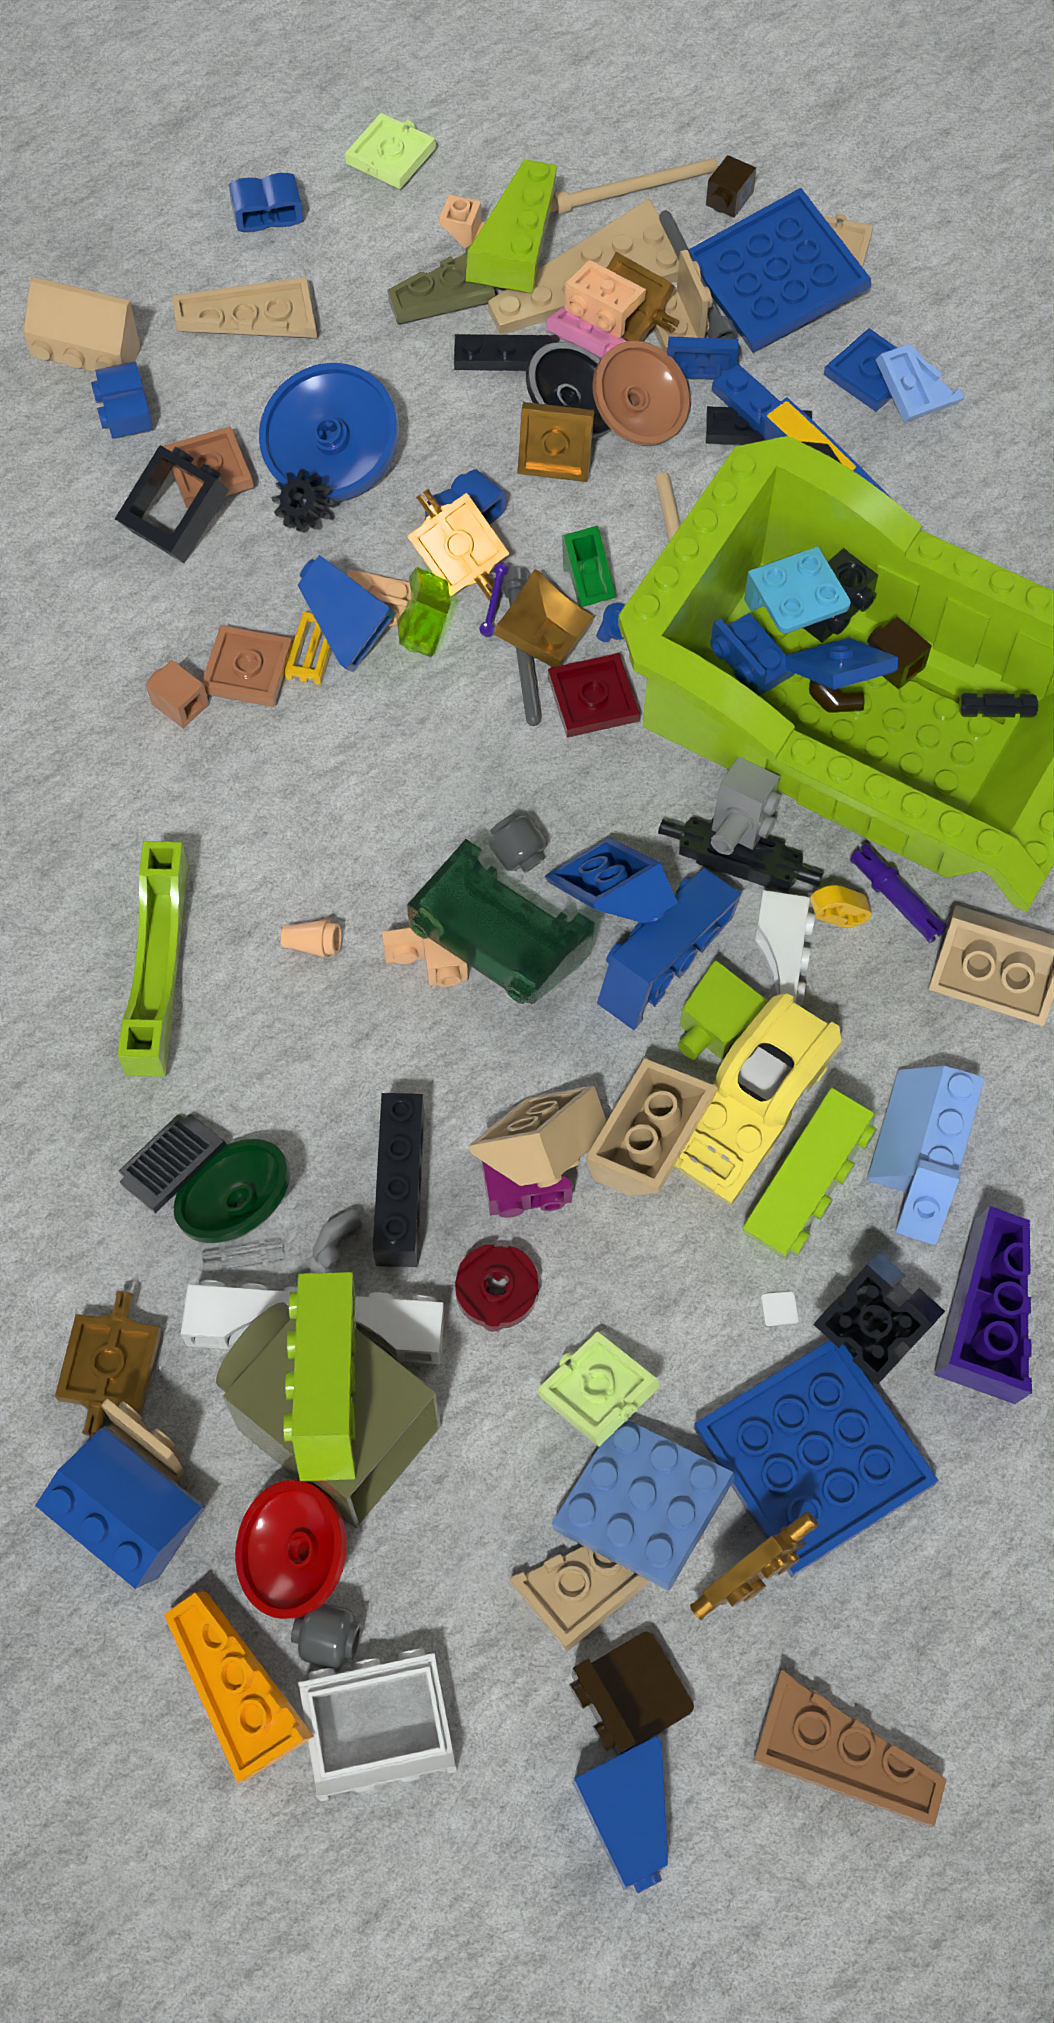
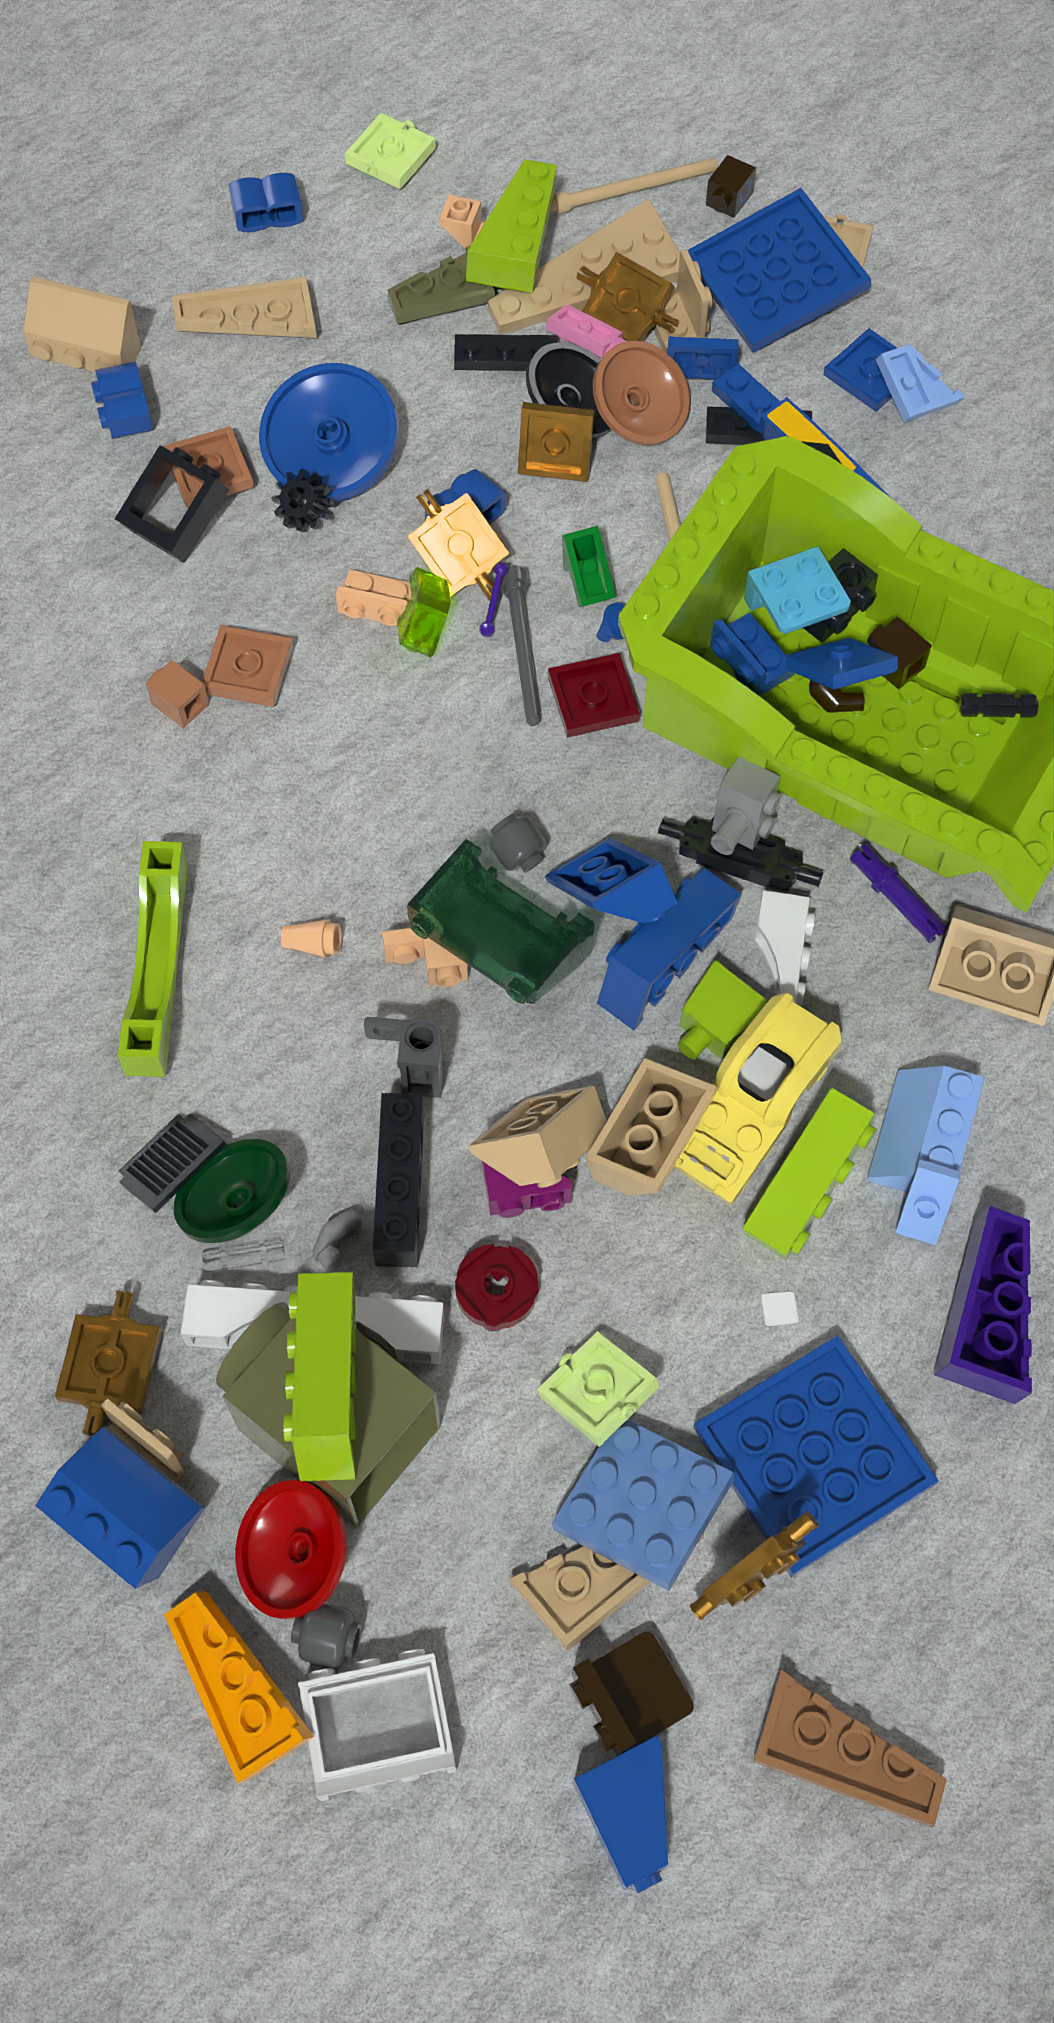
yellow tile [284,611,332,685] -> none
blue slope [298,555,396,672] -> none
pearl gold plate [494,569,594,667] -> none
light nougat bracket [564,260,646,338] -> none
dark grey piece [659,210,738,339] -> none
yellow beam [810,885,872,928] -> none
black brick [813,1252,945,1384] -> none
none -> dark grey piece [364,1017,444,1098]

